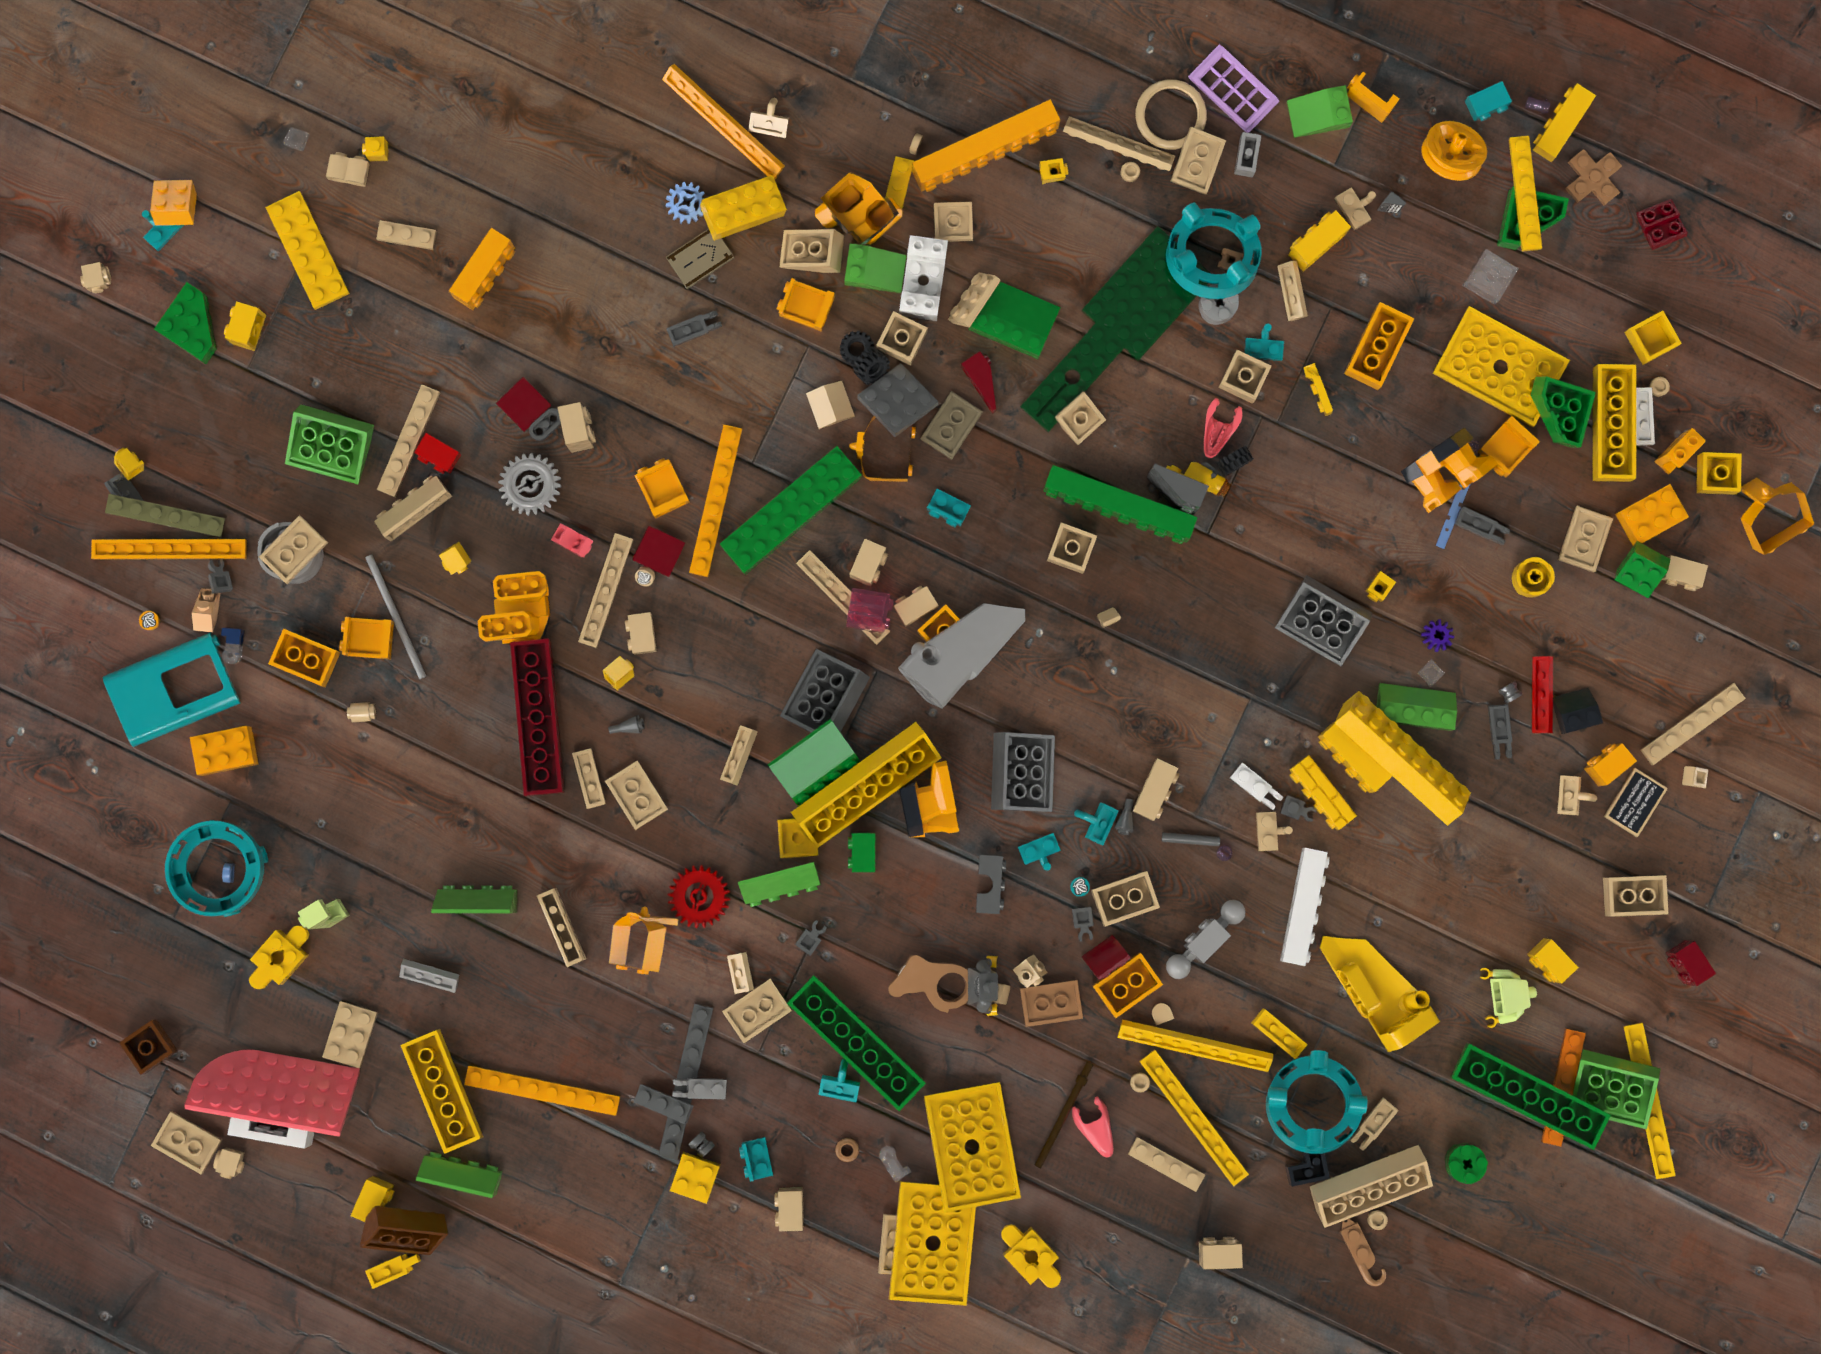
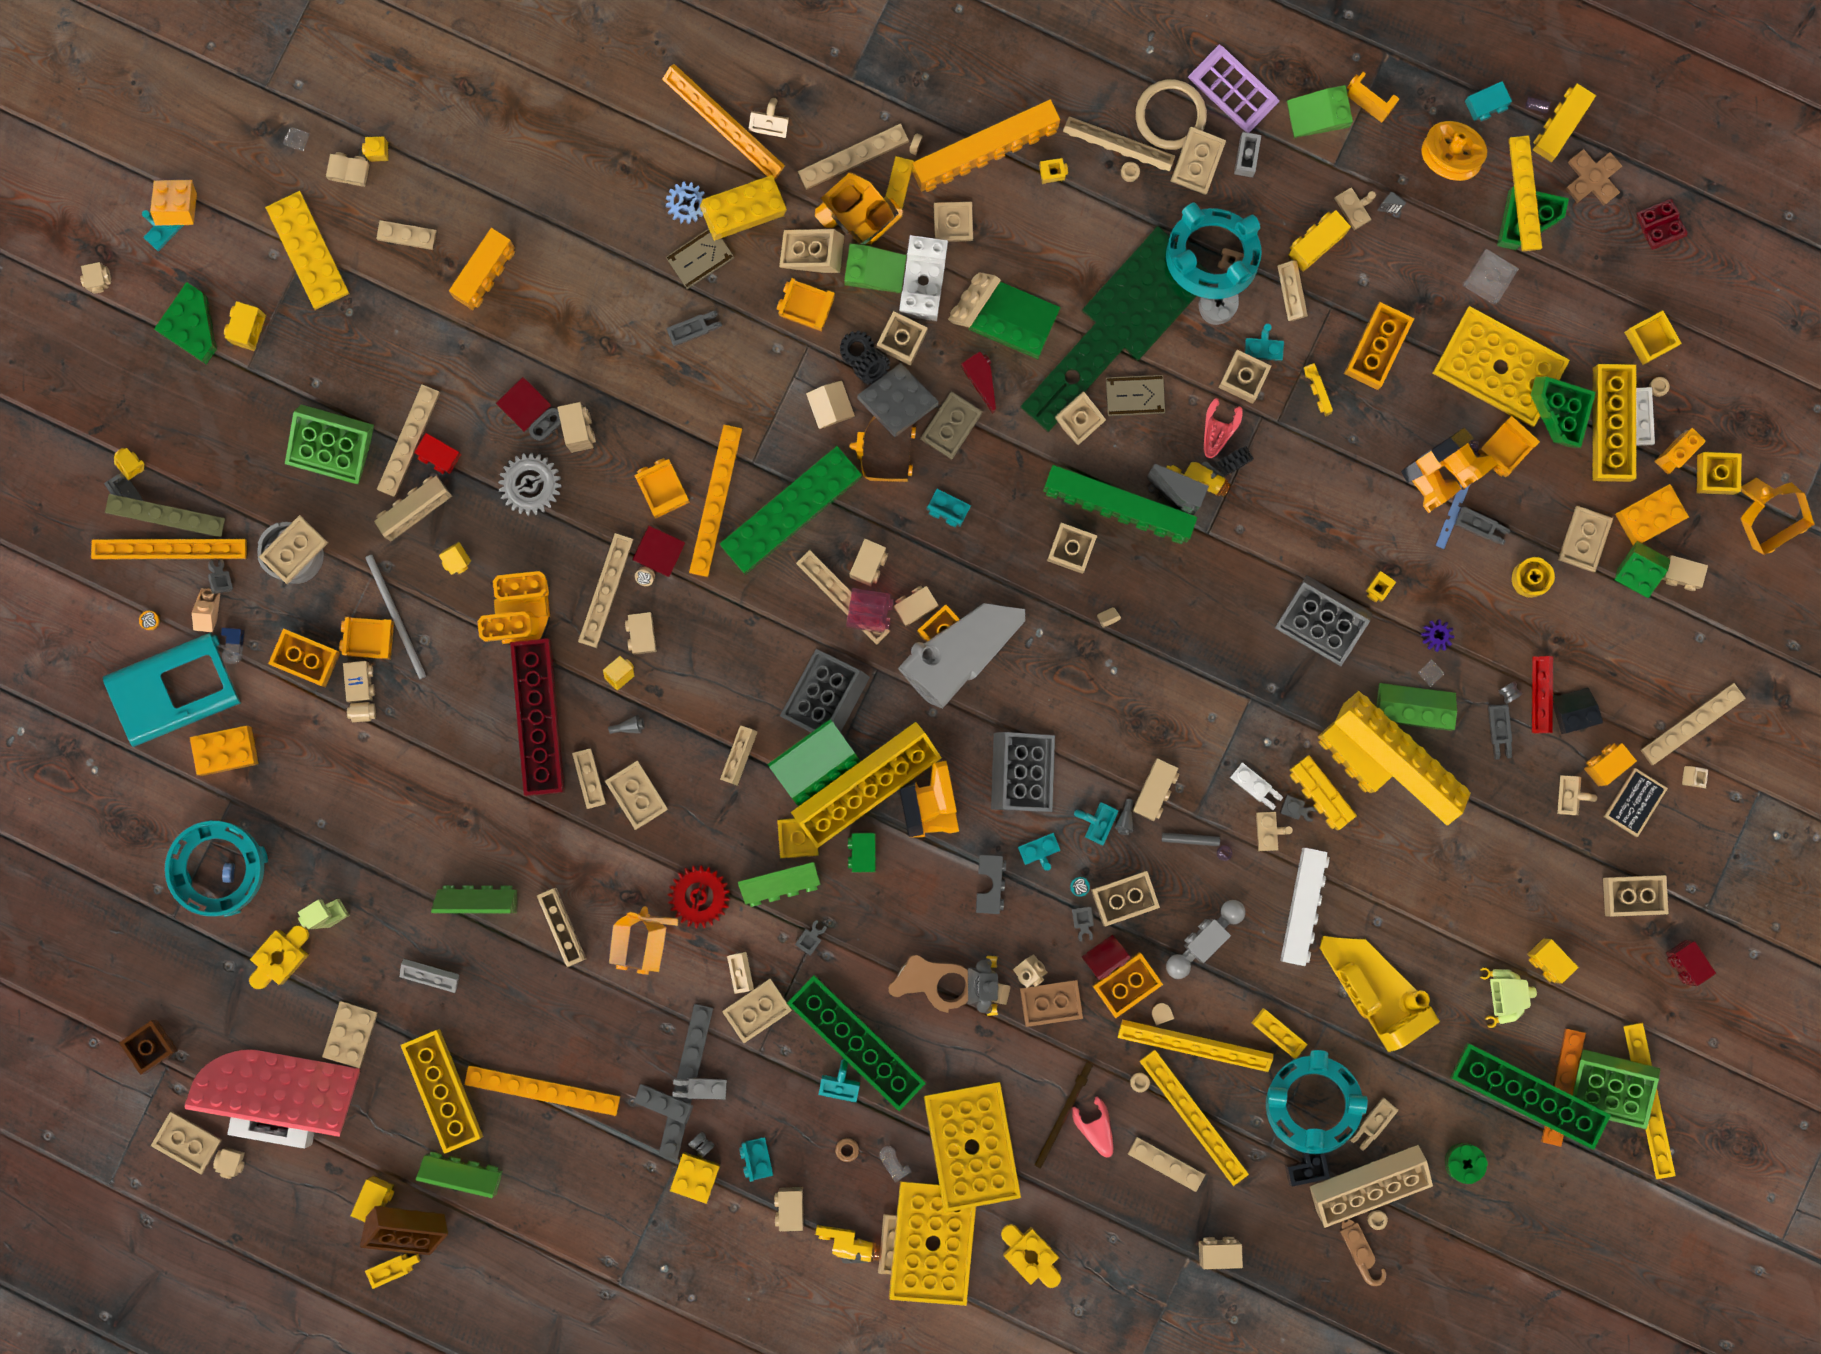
coral brick [551,523,593,557] -> none
none -> tan brick [343,661,375,703]
none -> tan plate [798,124,909,190]
none -> yellow plate [815,1225,880,1263]
none -> dark tan tile [1106,375,1165,416]

